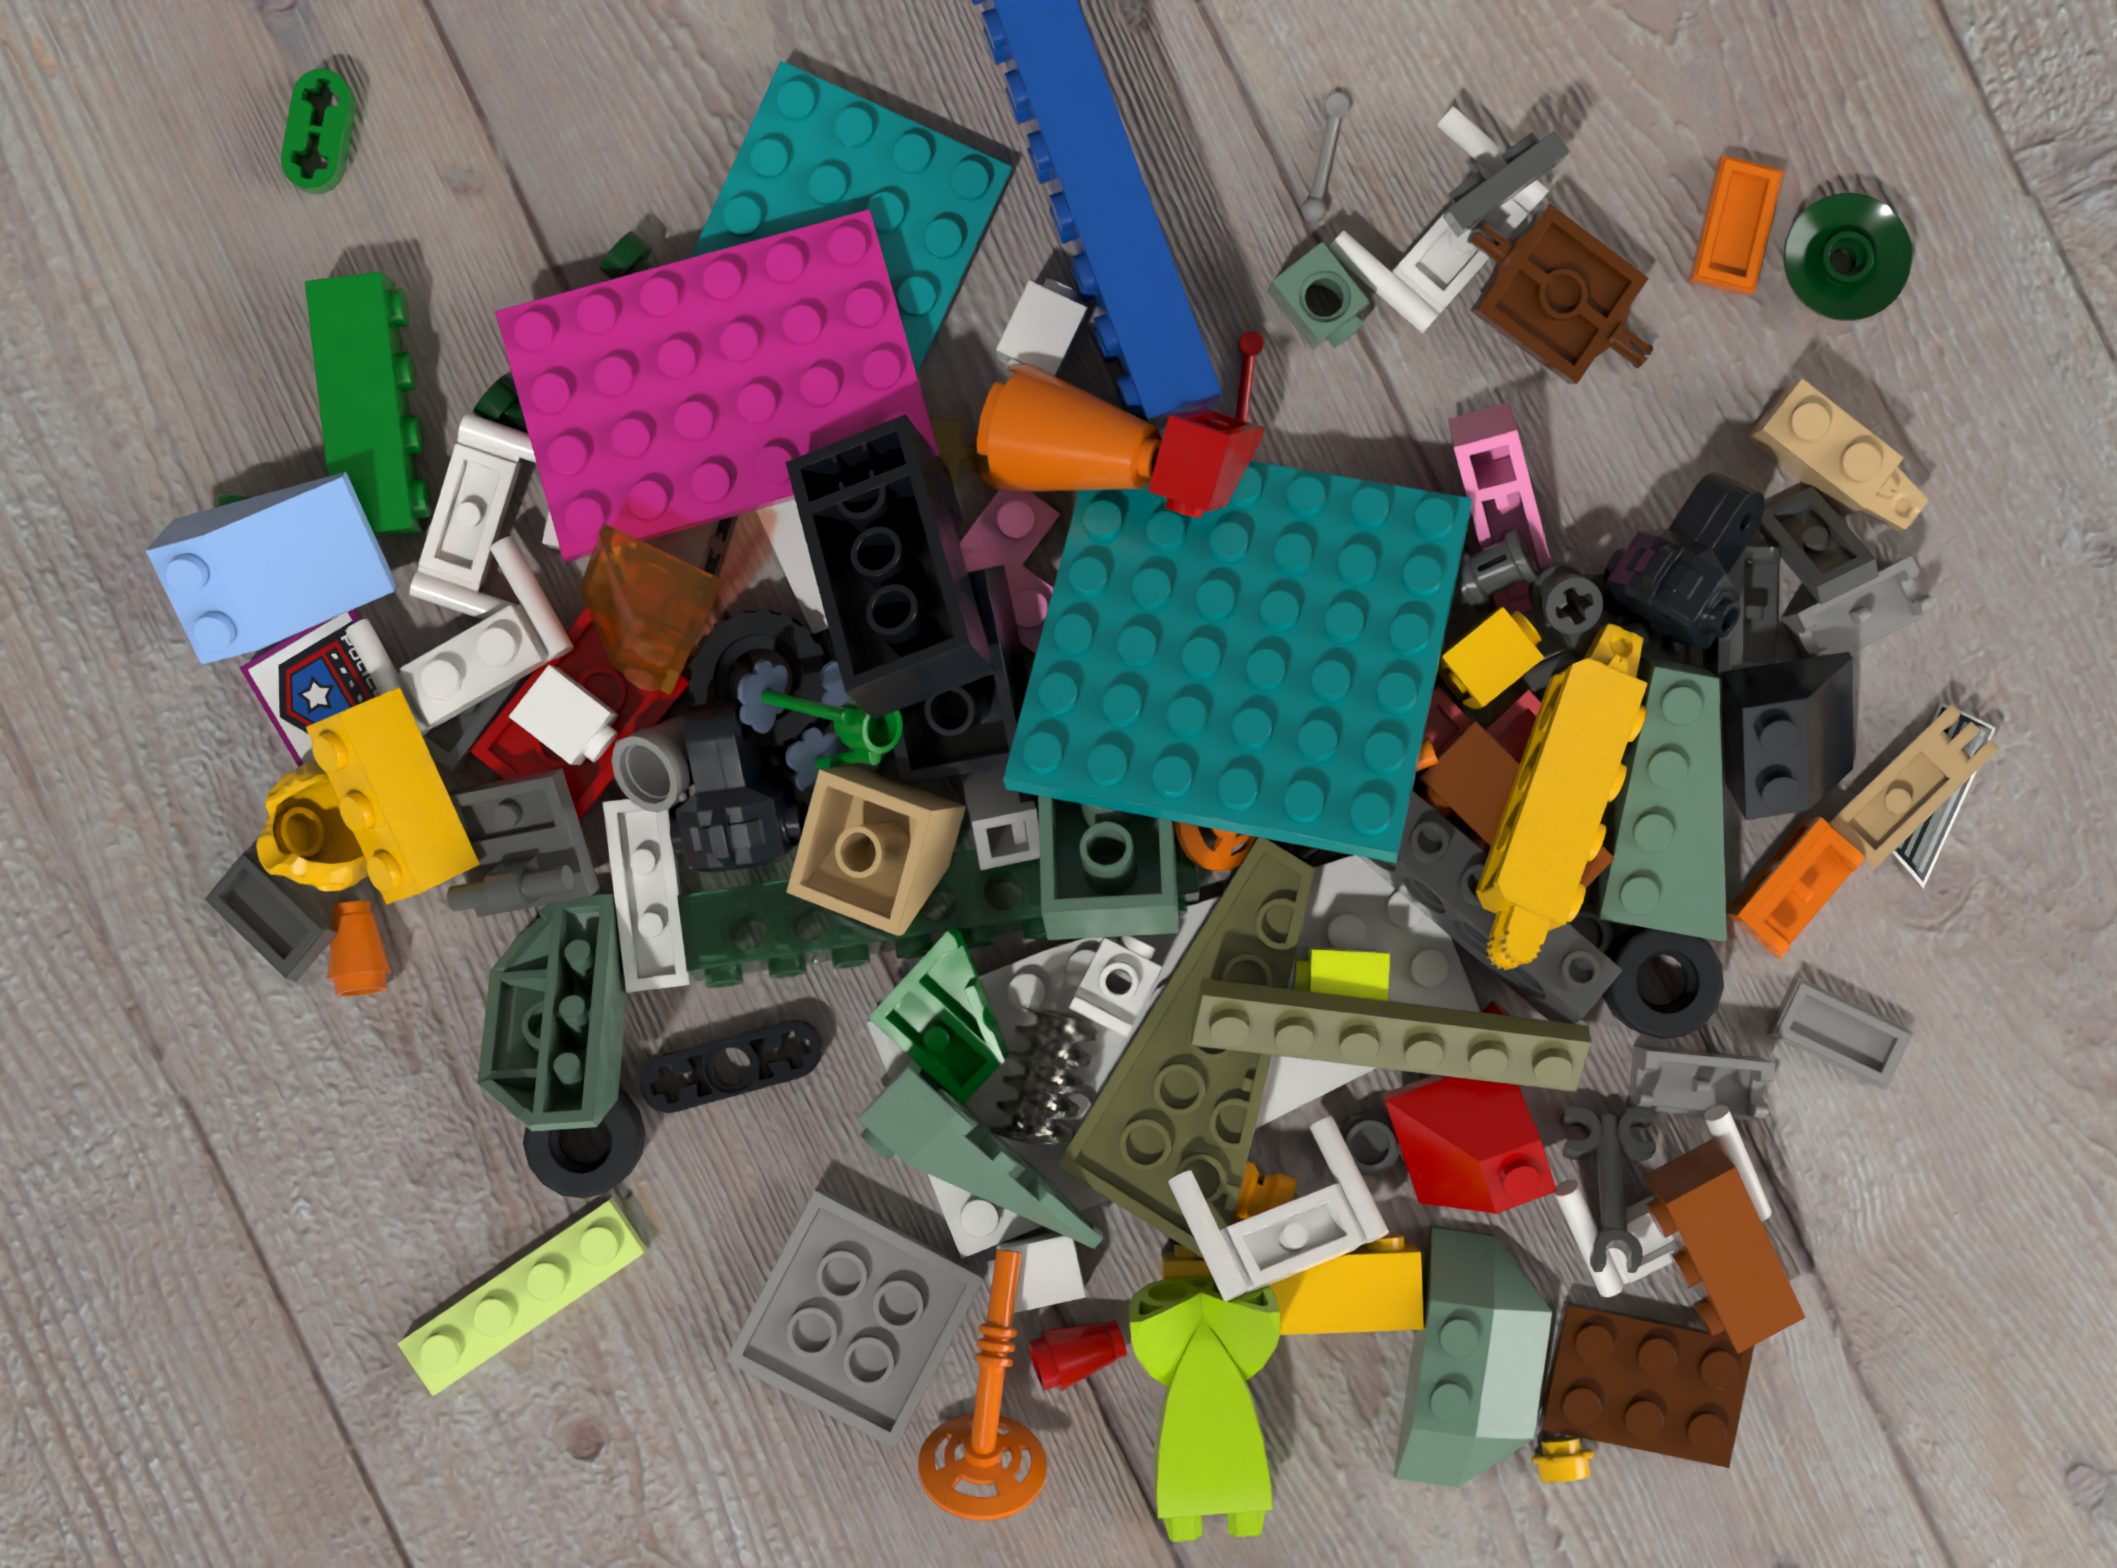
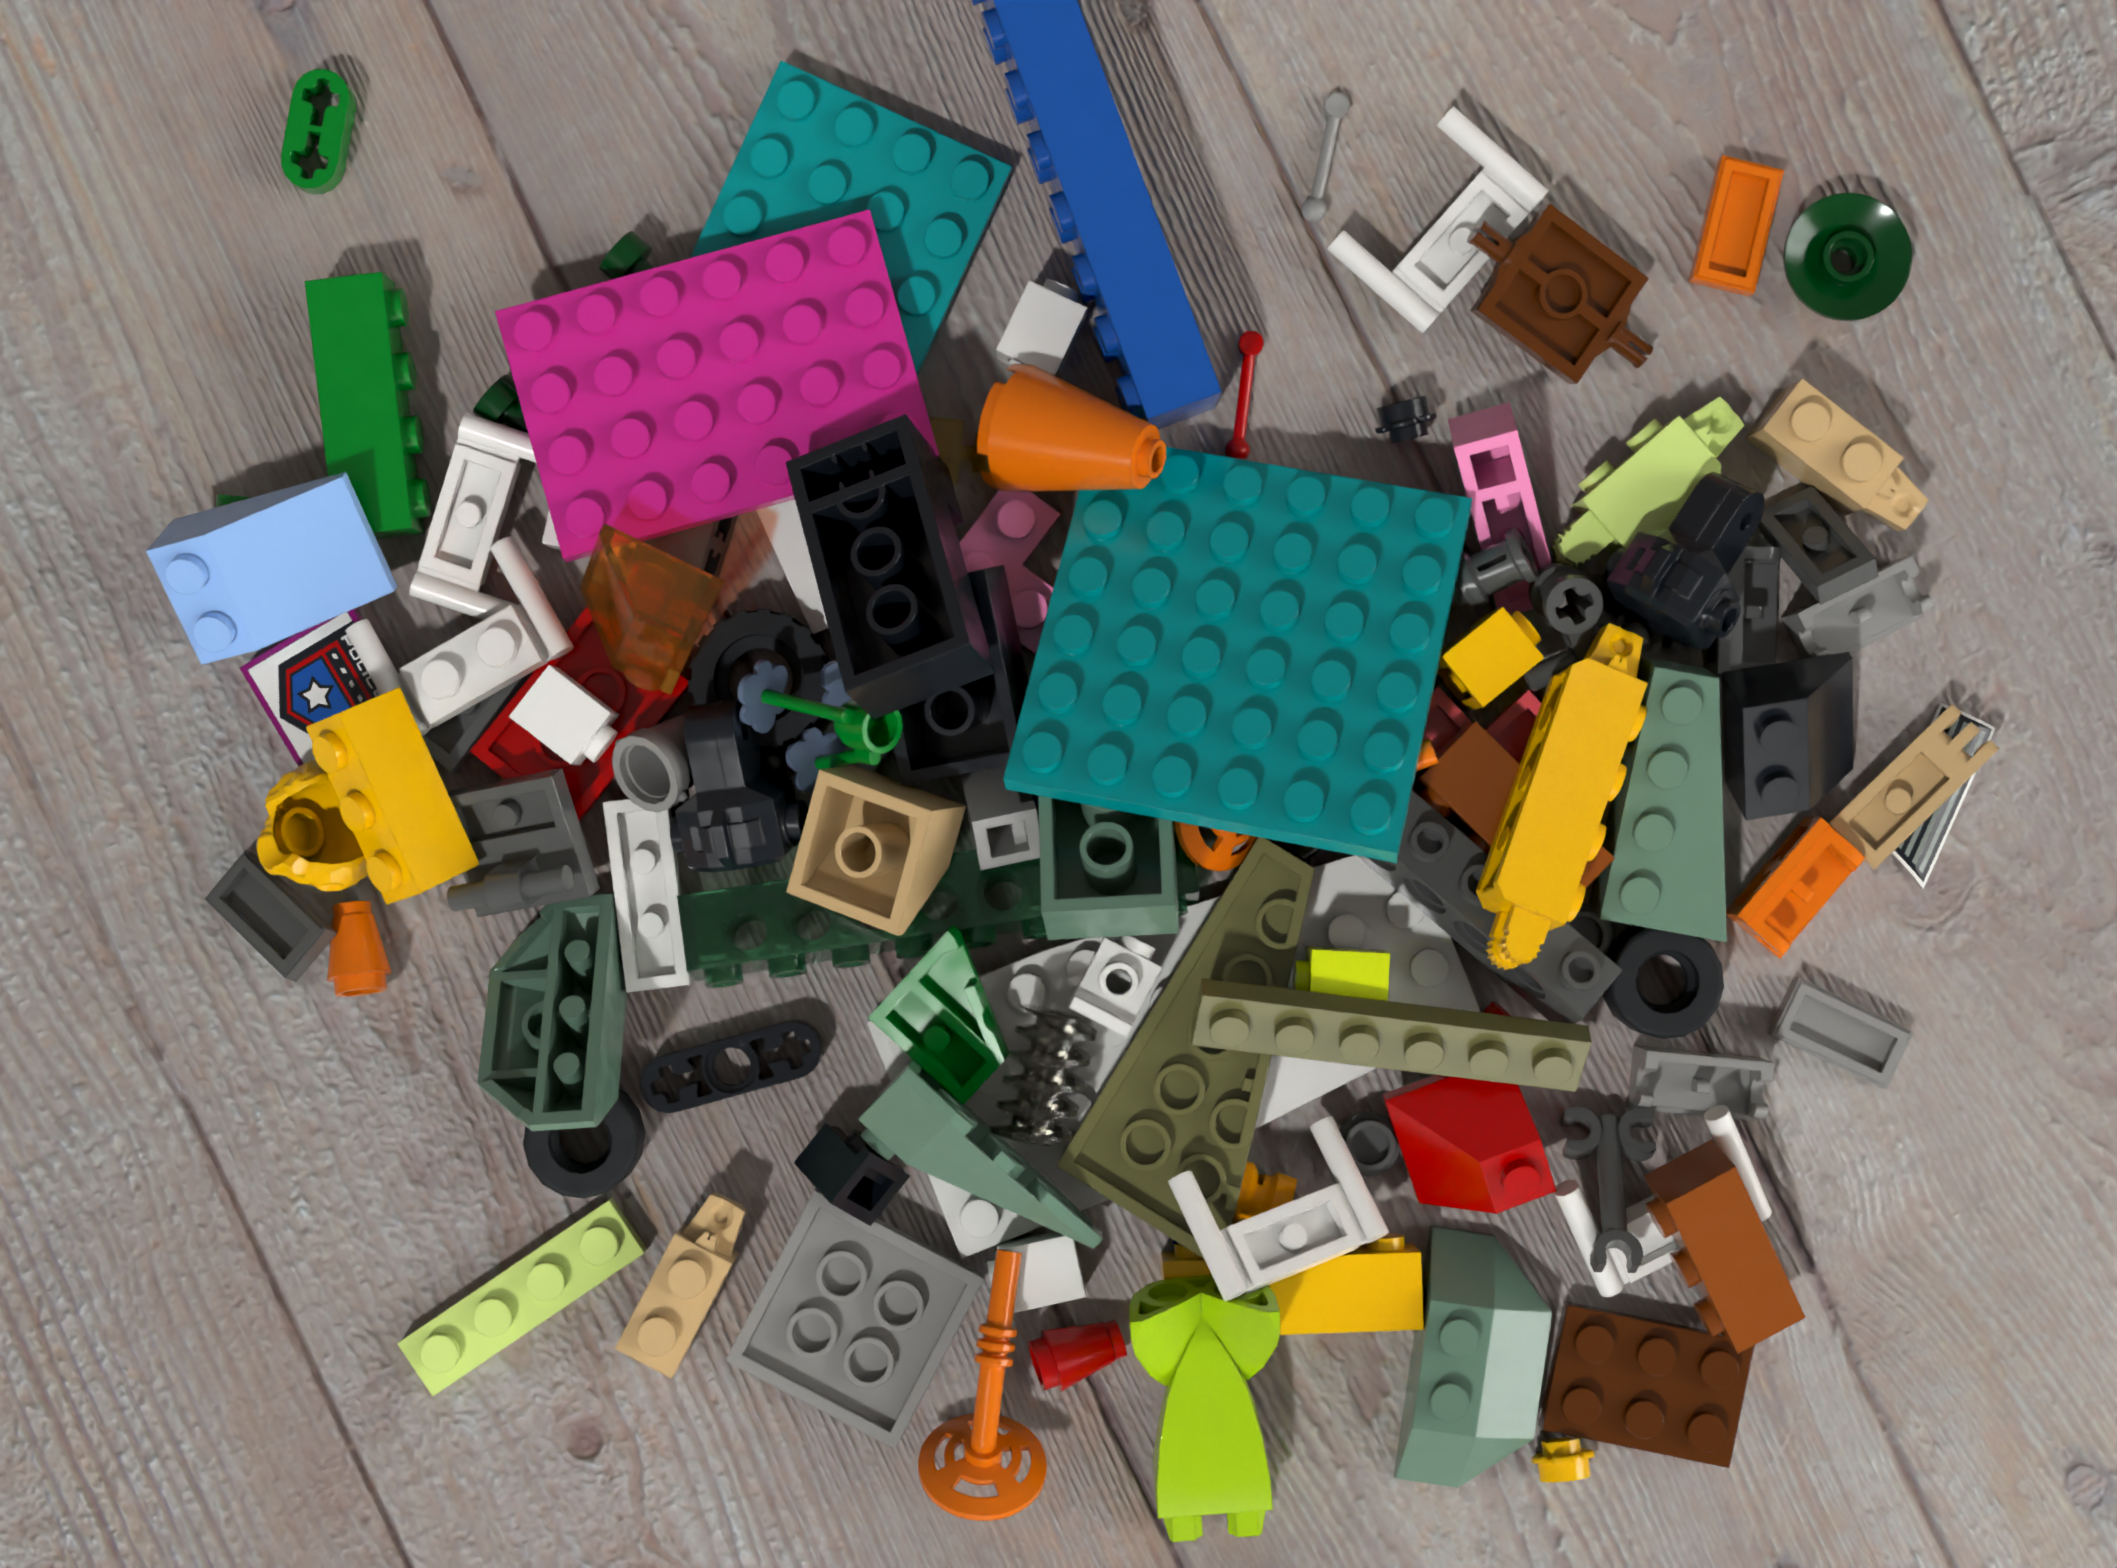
red slope [1148,408,1265,518] -> none
sand green brick [1267,242,1370,350] -> none
dark grey plate [1443,130,1570,238] -> none
none -> tan hinge [615,1191,747,1379]
none -> black brick [794,1123,910,1226]
none -> black plate [1375,395,1437,444]
none -> yellowish green hinge [1550,397,1744,568]

